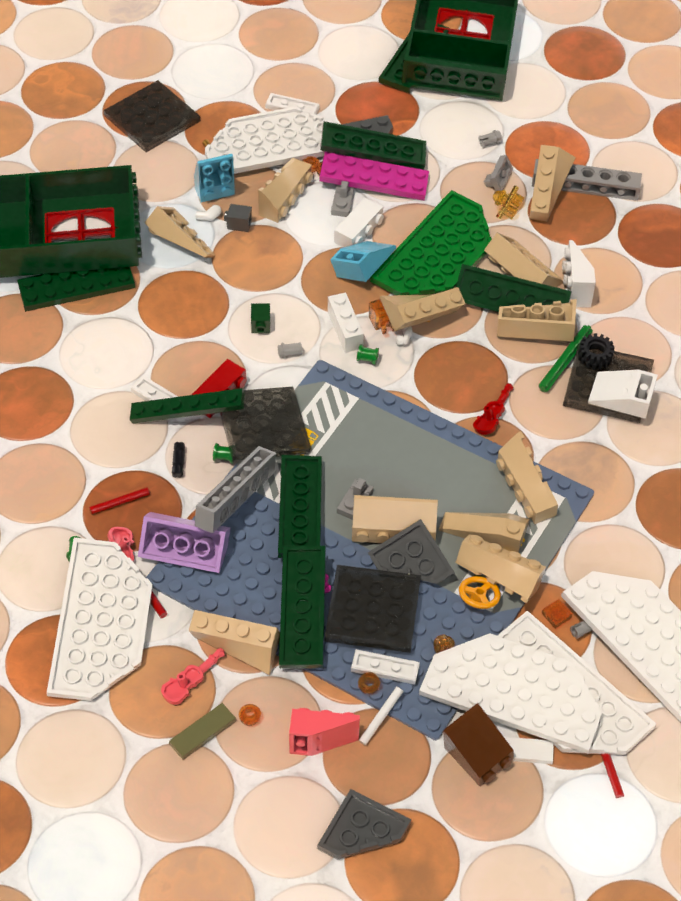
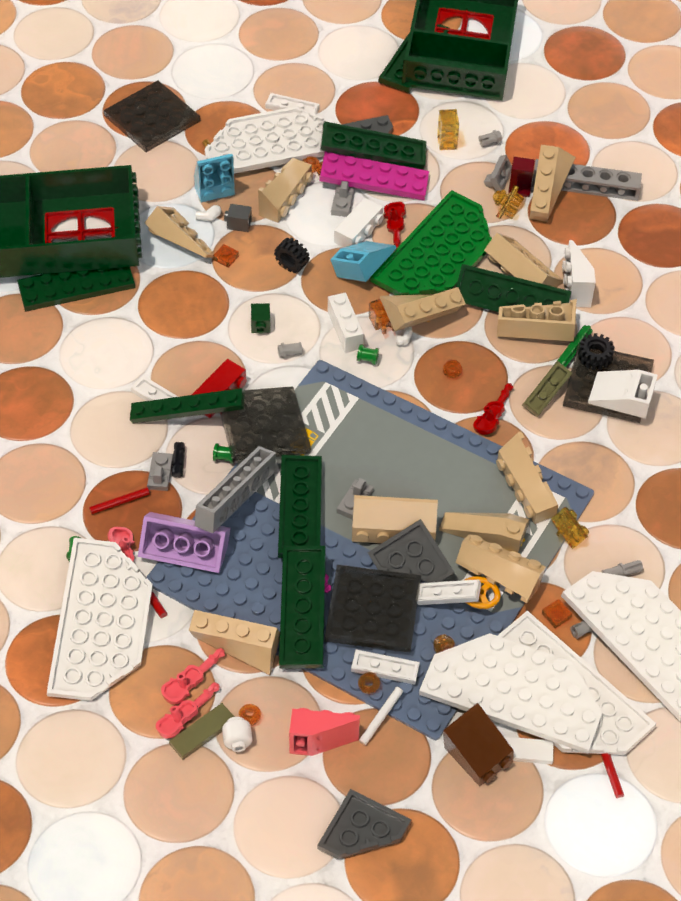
none -> light grey hinge [147,452,173,491]
none -> coral piece [156,682,220,738]
none -> clear orange plate [213,244,239,268]
none -> white head [222,717,253,752]
none -> black tyre [274,238,310,273]
none -> red piece [384,202,406,251]
none -> white tile [416,579,481,605]
none -> clear yellow brick [437,109,459,150]
none -> clear orange plate [443,360,462,378]
none -> dark red panel [508,157,535,197]
none -> olive tile [522,361,572,417]
none -> clear yellow hips [551,506,589,549]
none -> light grey axle [601,560,643,577]

